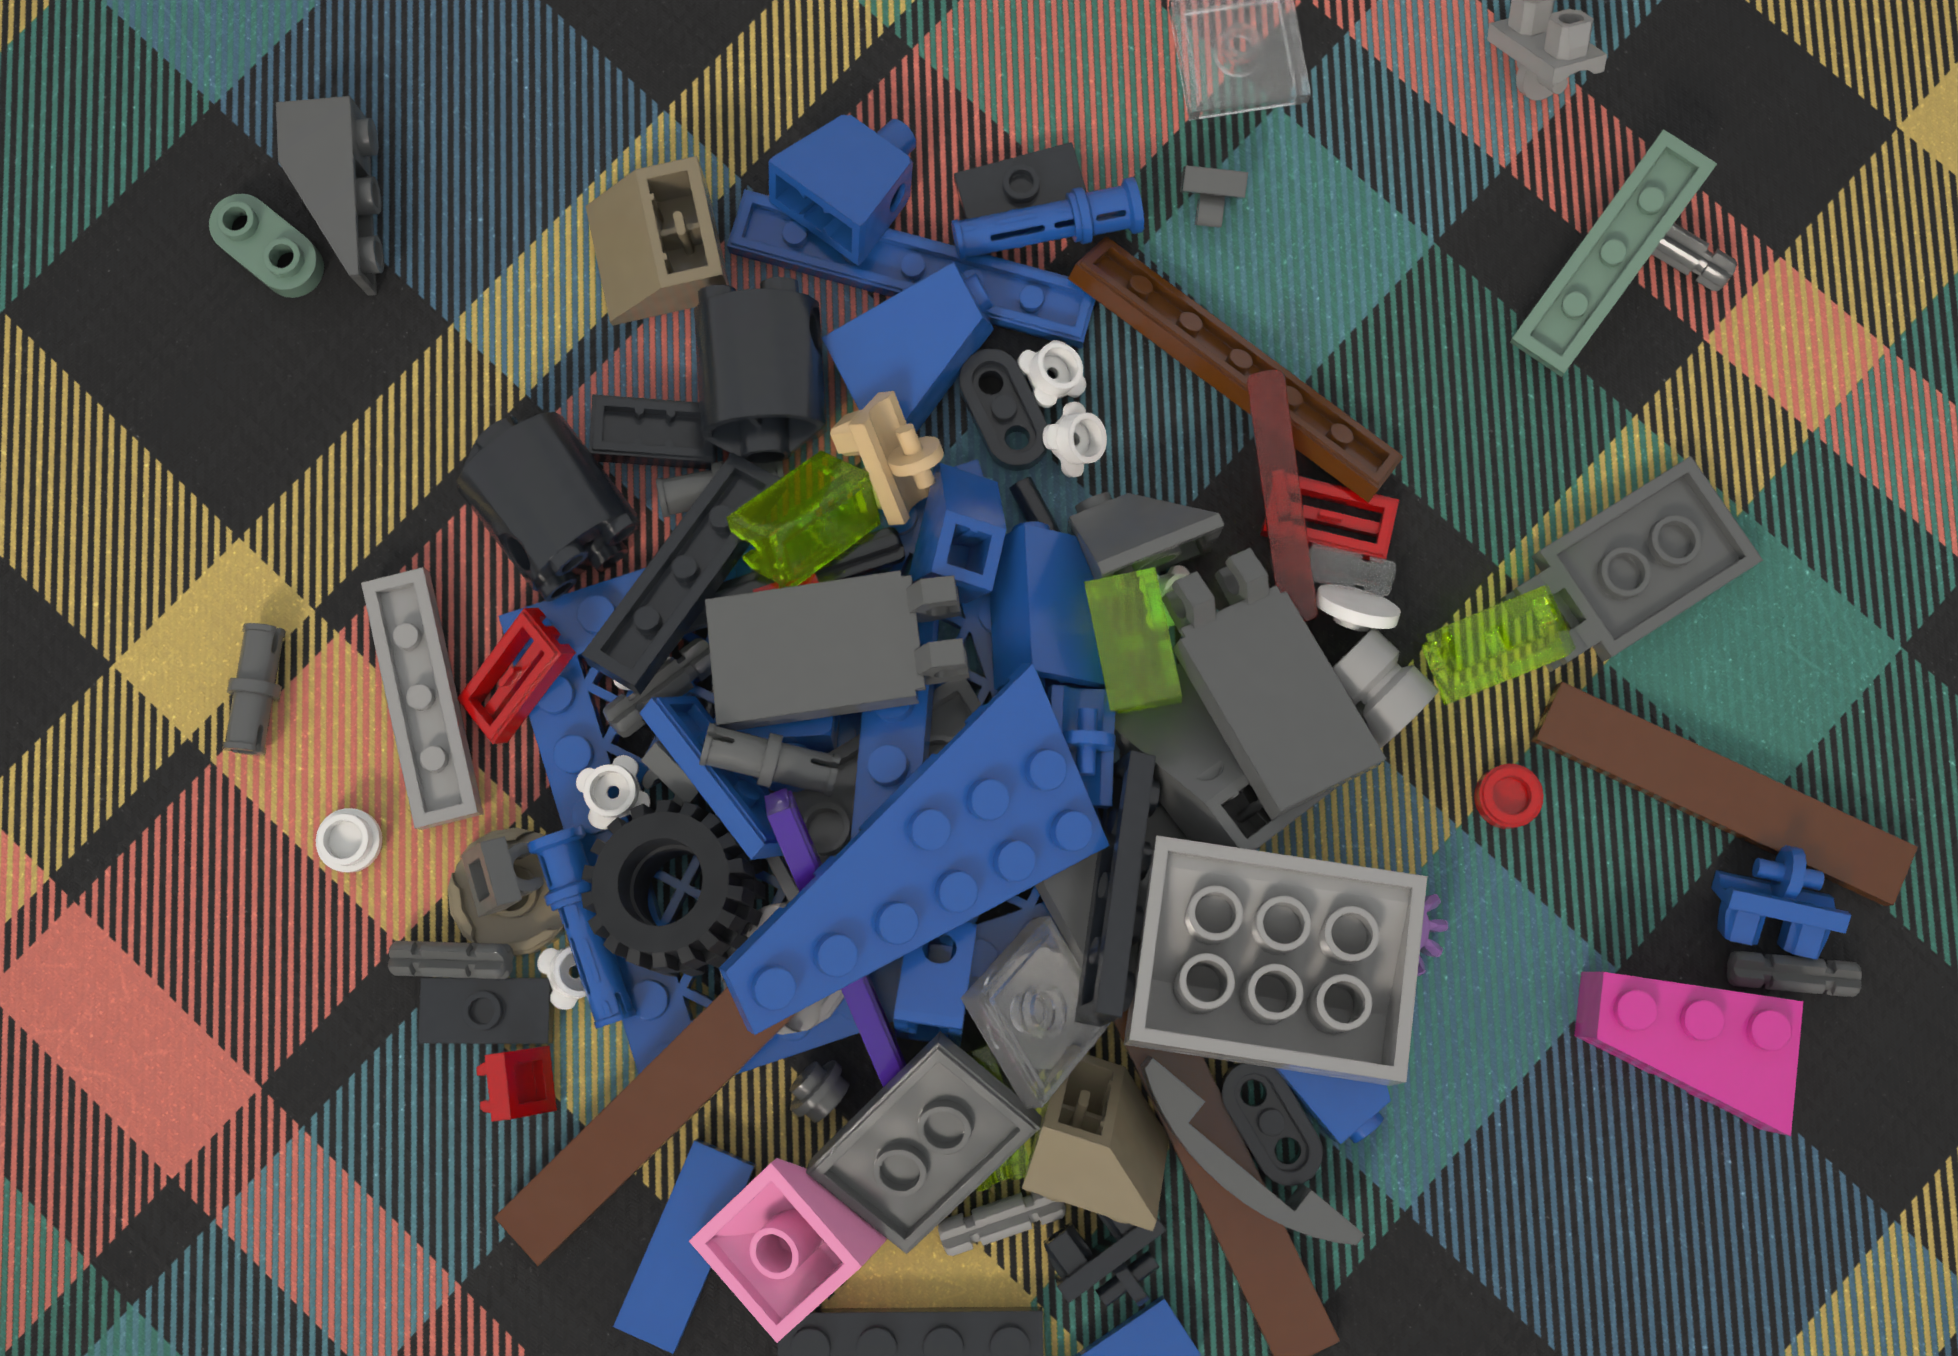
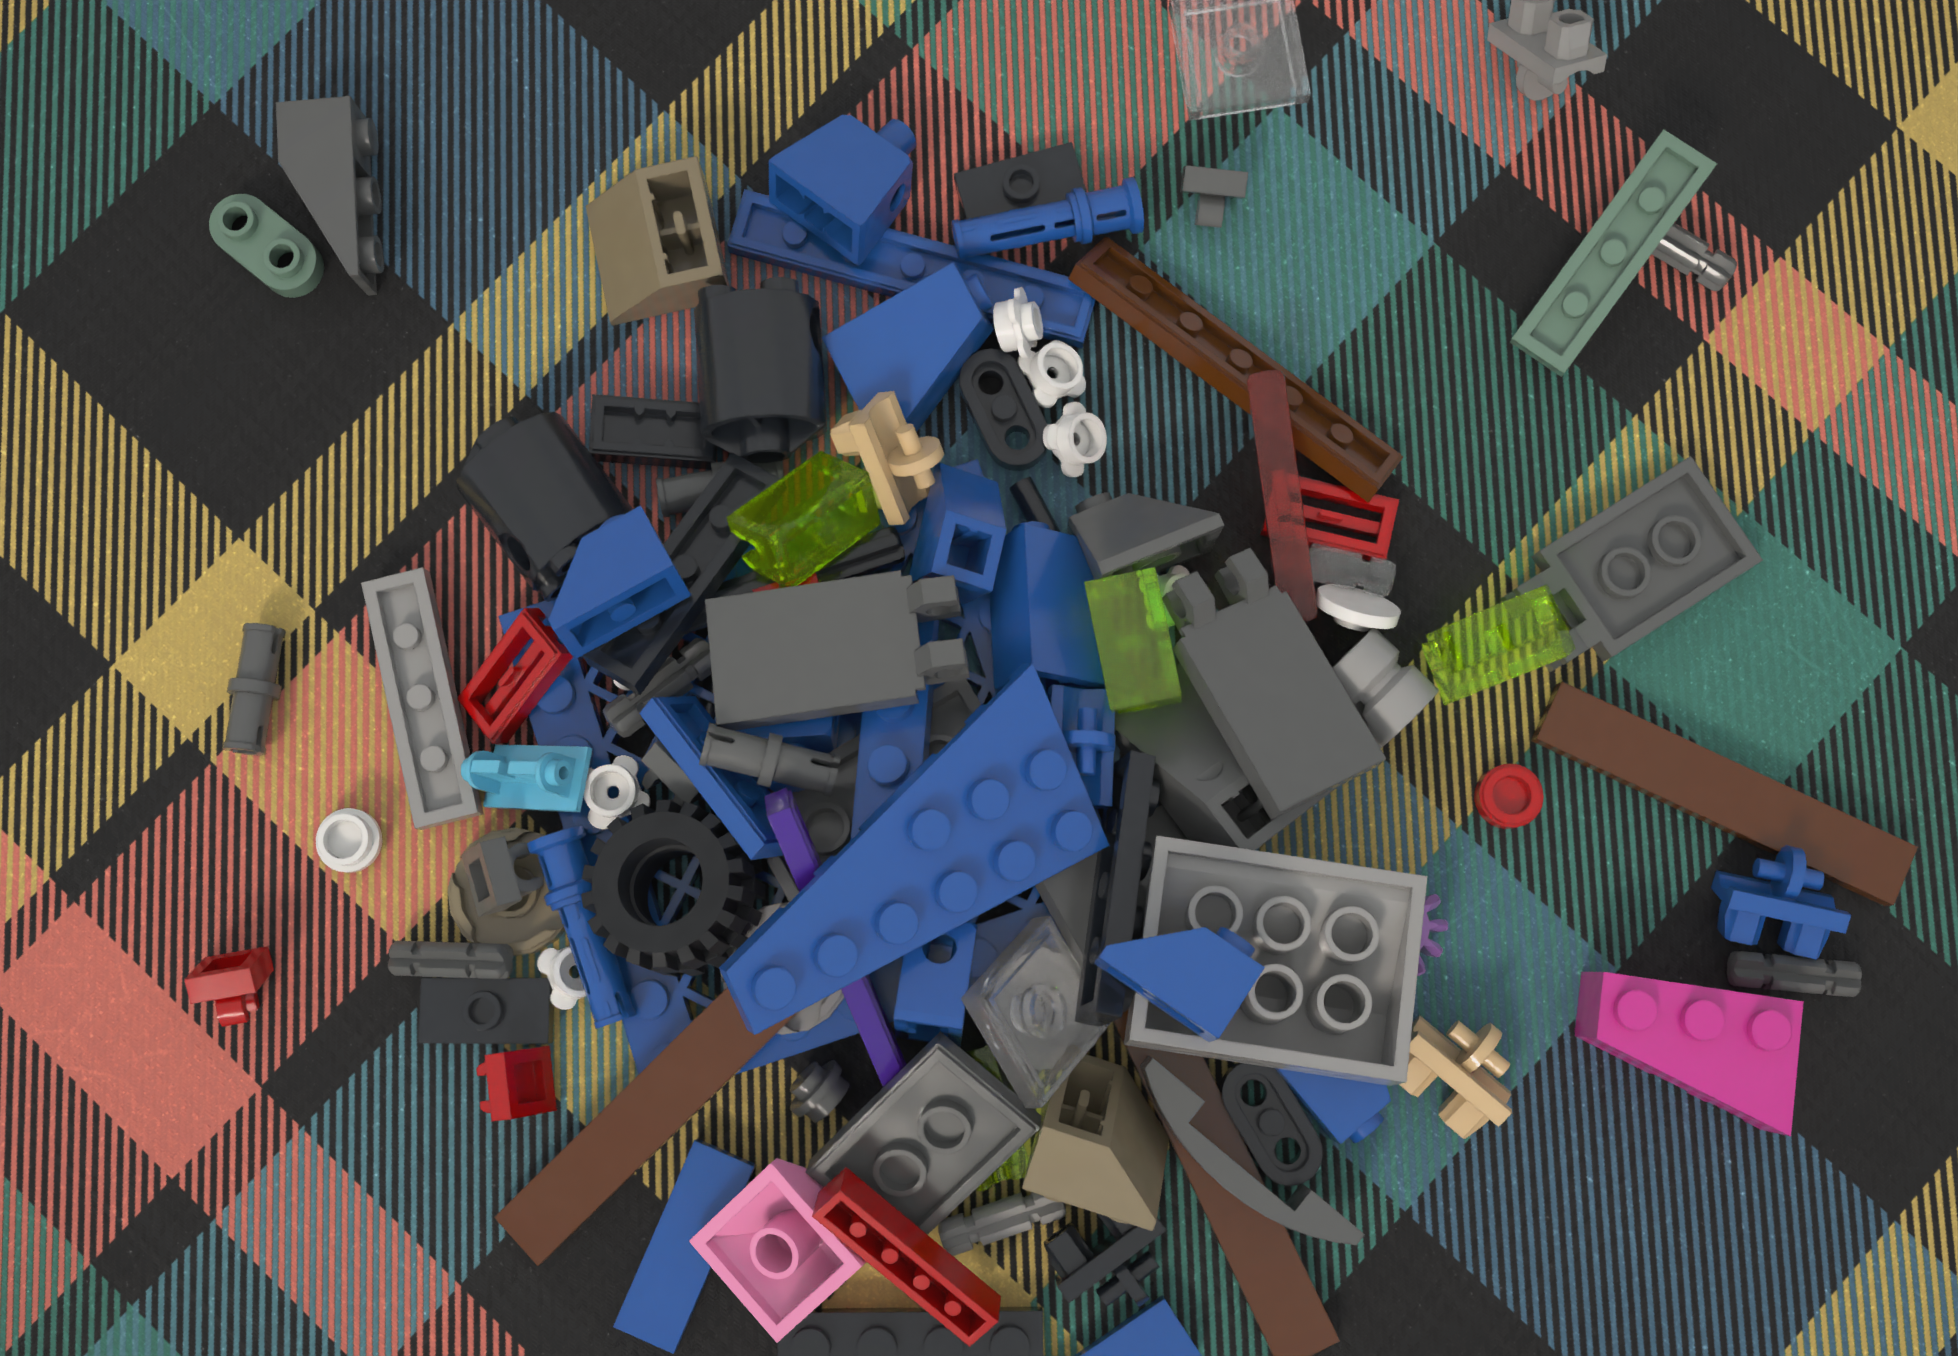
none -> red tile [184,946,274,1027]
none -> medium azure hinge [461,744,593,812]
none -> blue slope [548,505,692,659]
none -> red piece [812,1167,1001,1347]
none -> white plate [993,287,1043,359]
none -> blue slope [1094,927,1265,1042]
none -> tan hips [1399,1015,1512,1139]

